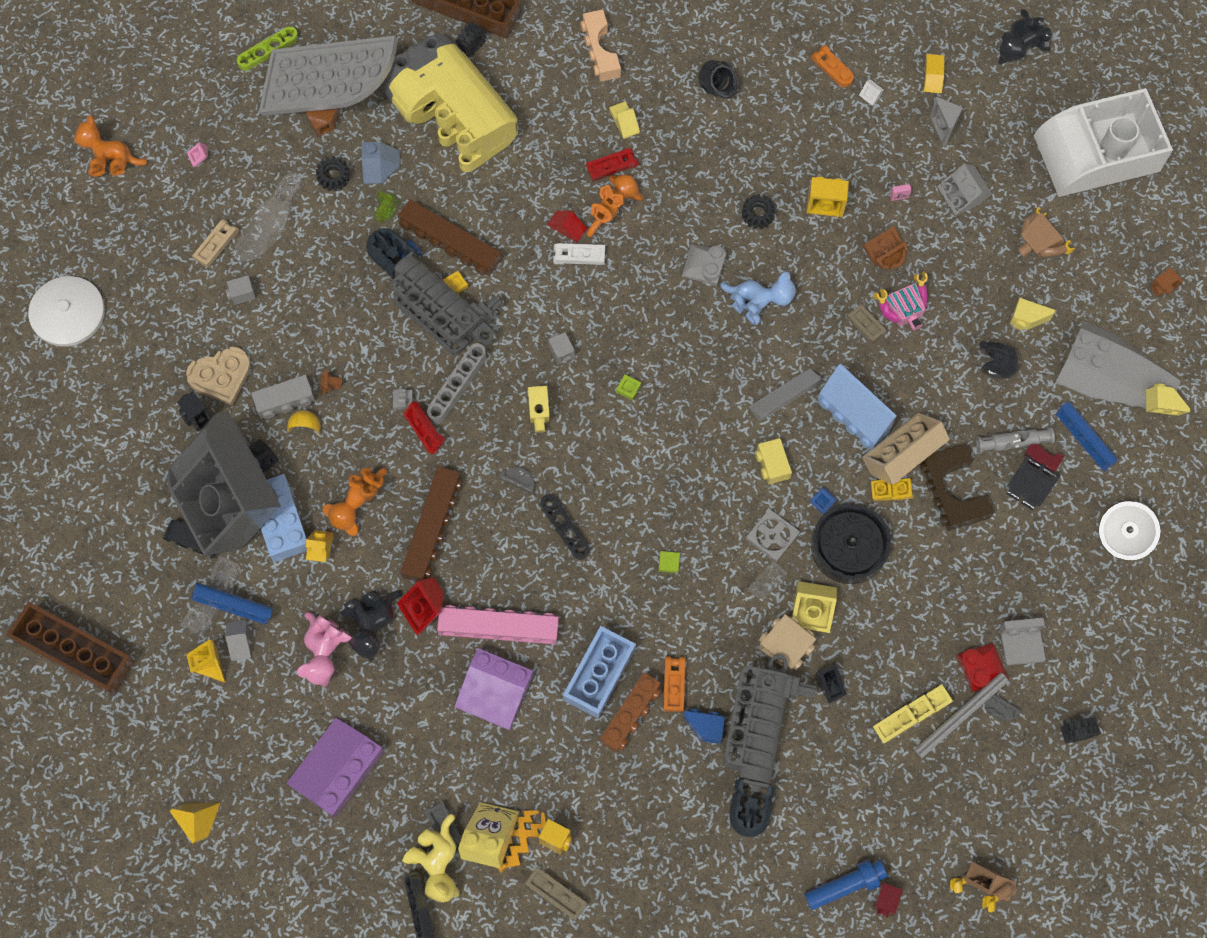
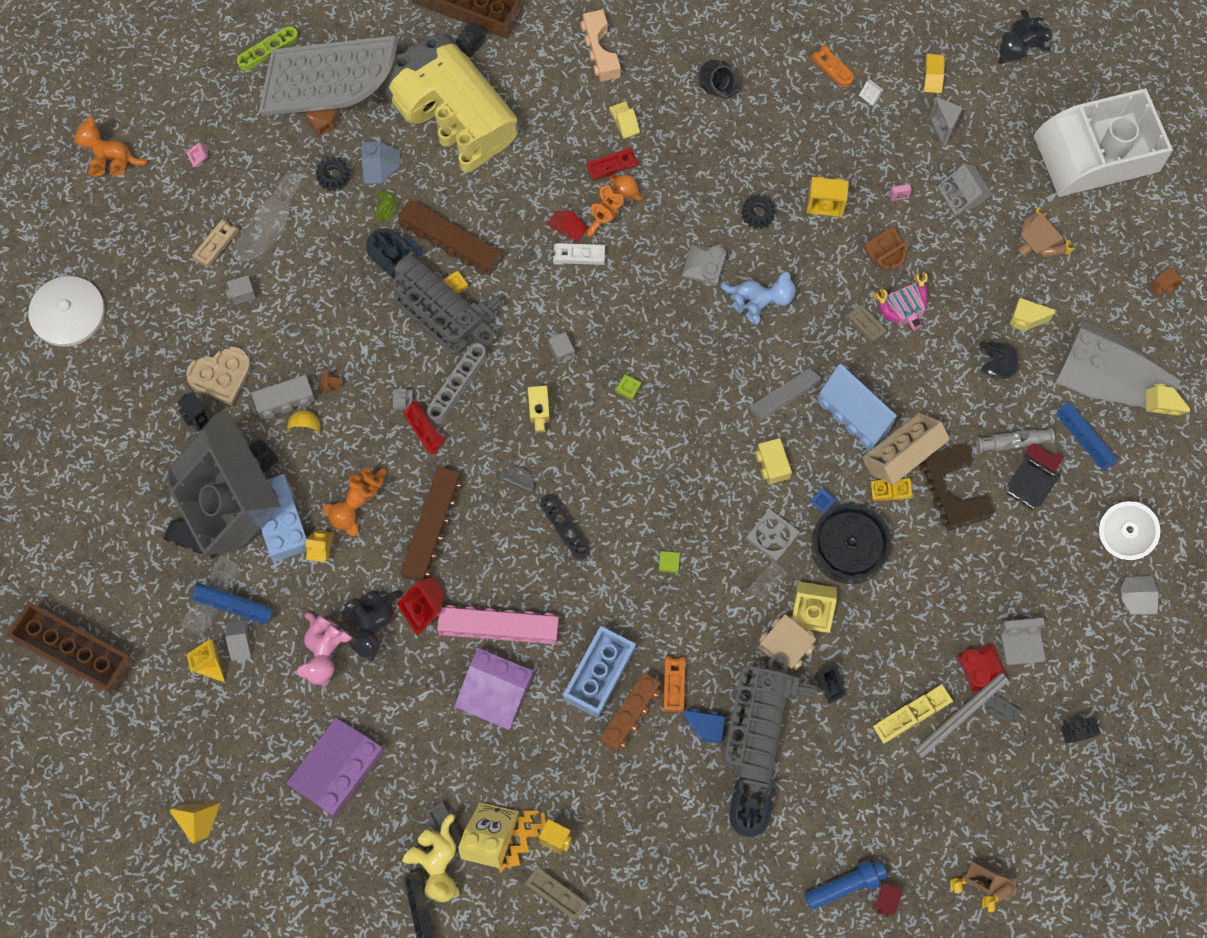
none -> light grey slope [1120,576,1158,615]

